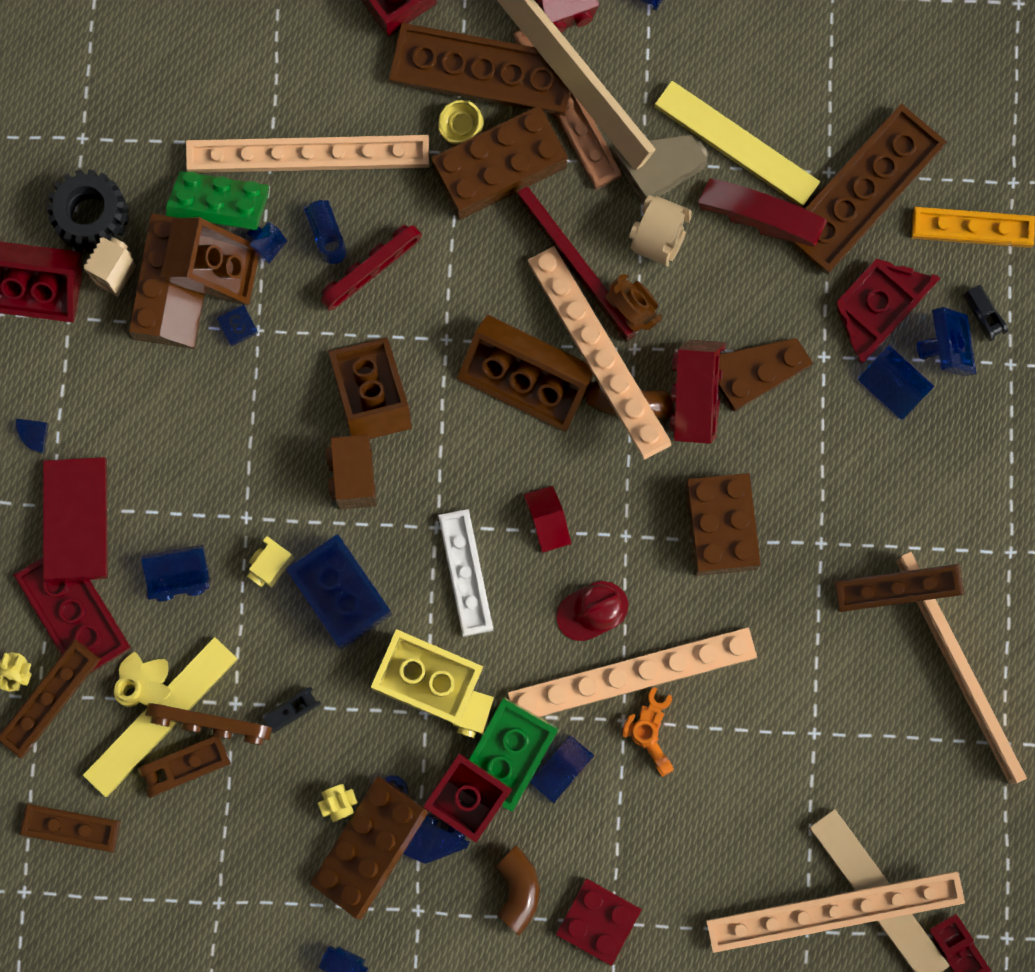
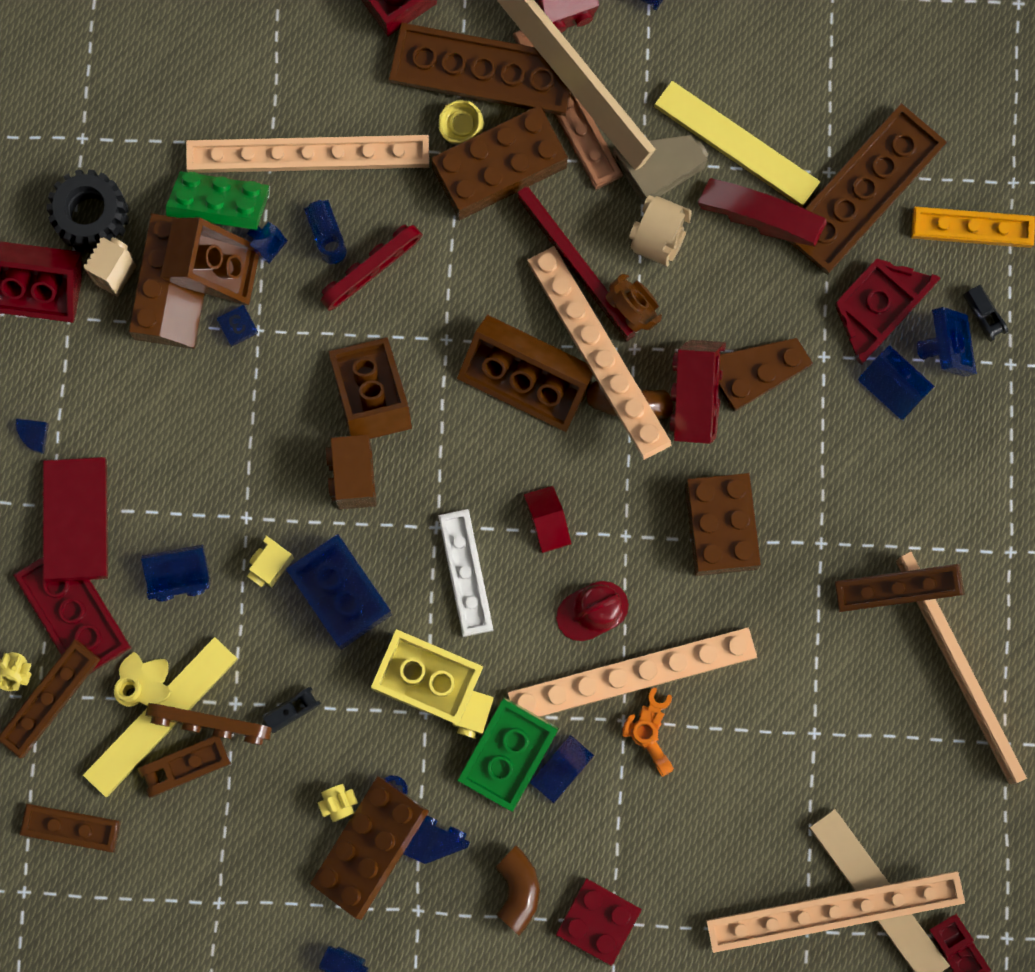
dark red slope [423,753,512,843] -> none

